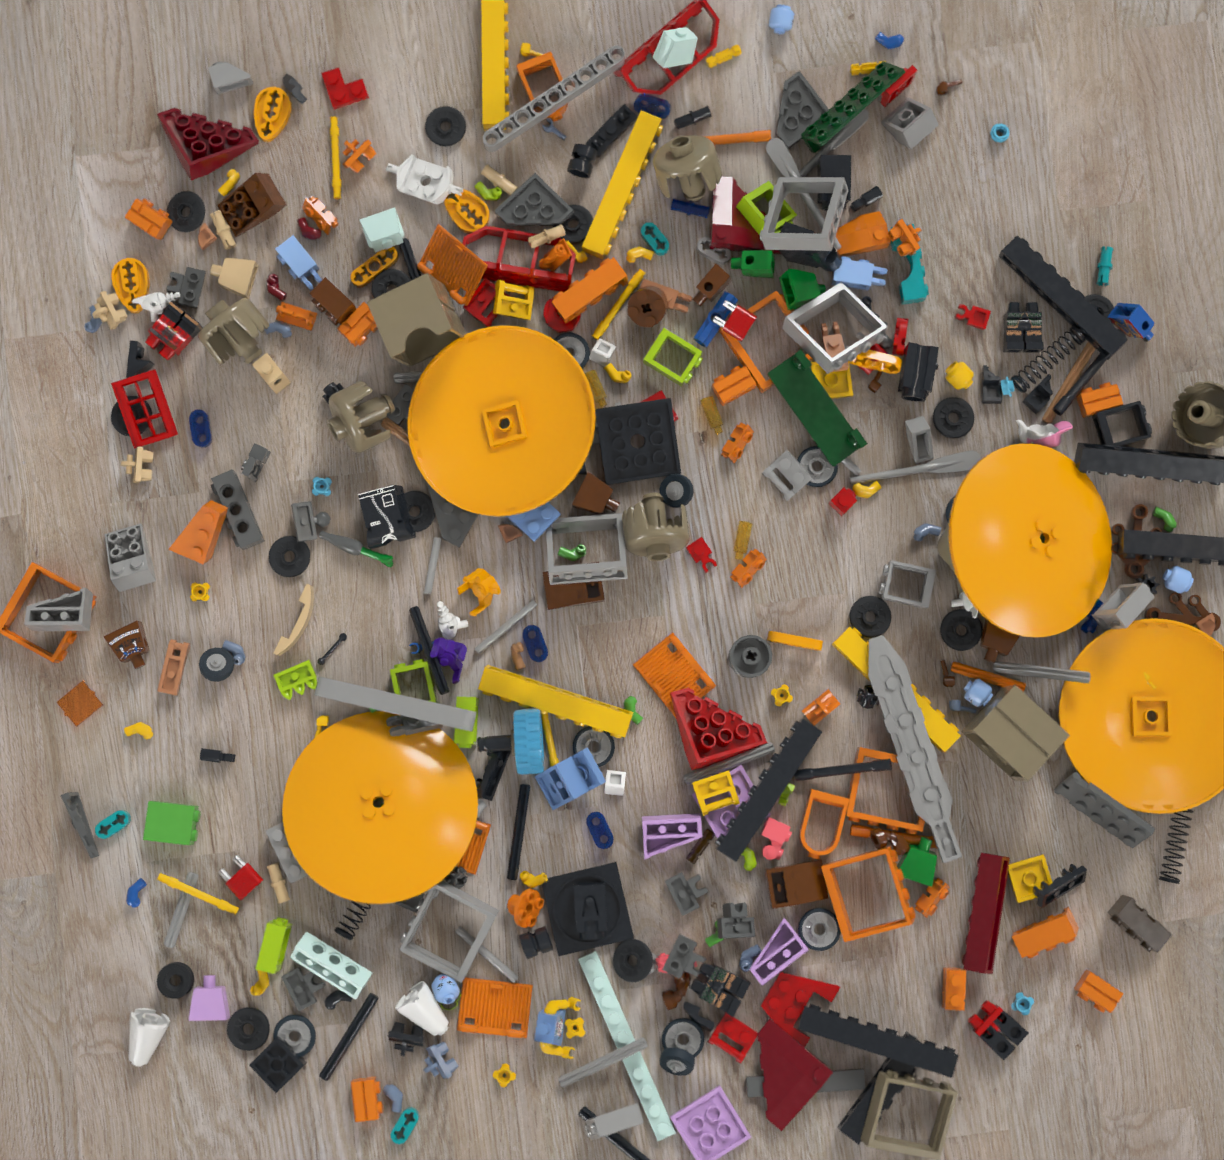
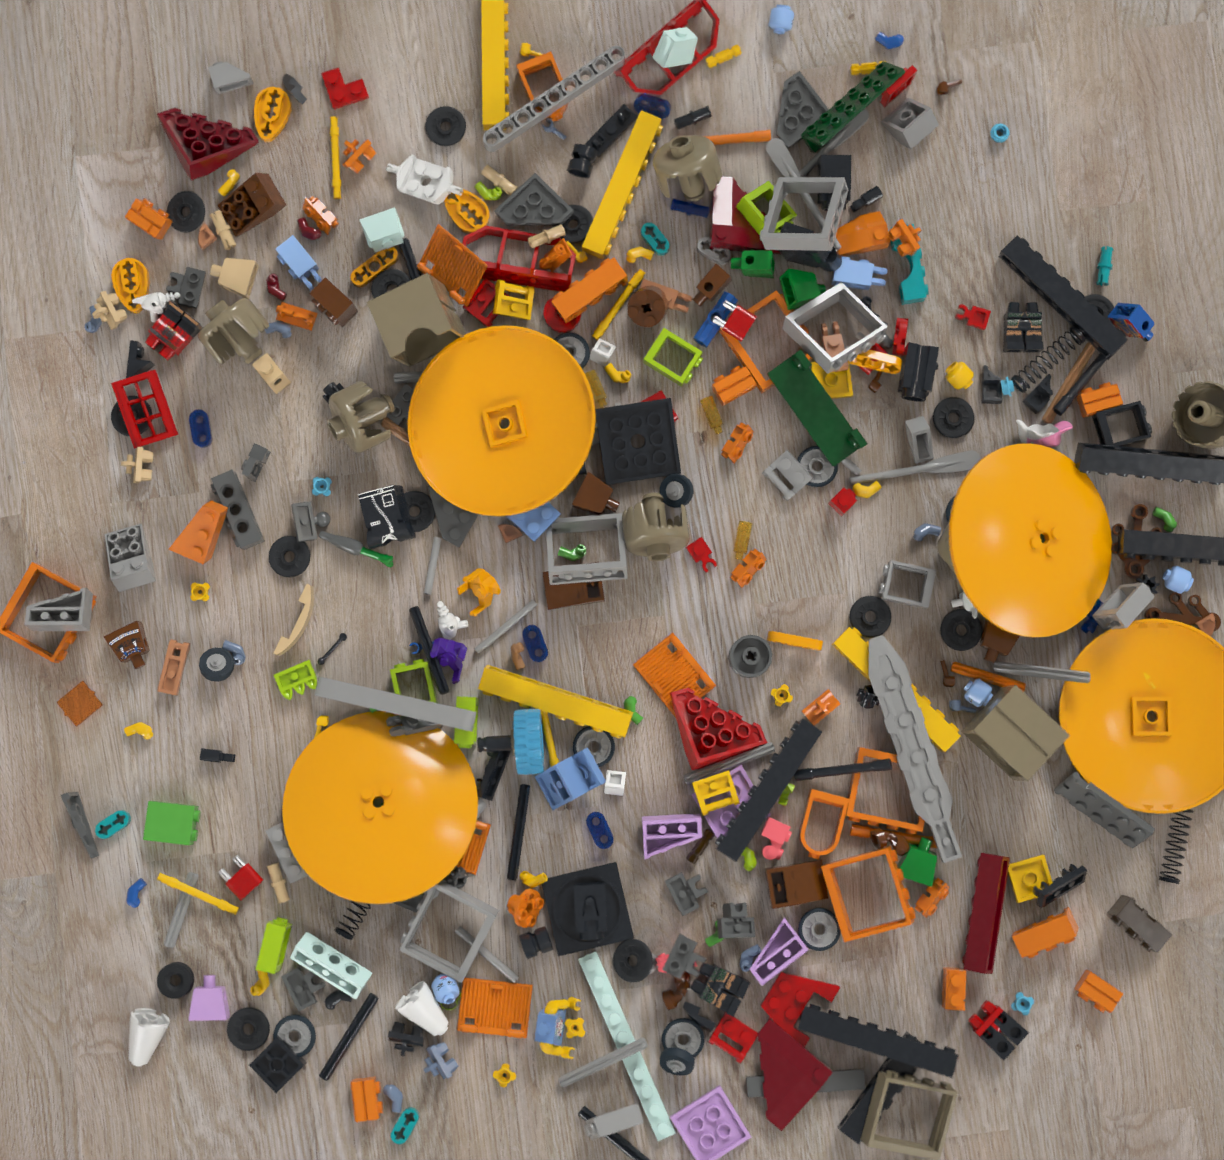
orange brick [337,302,378,347] -> none

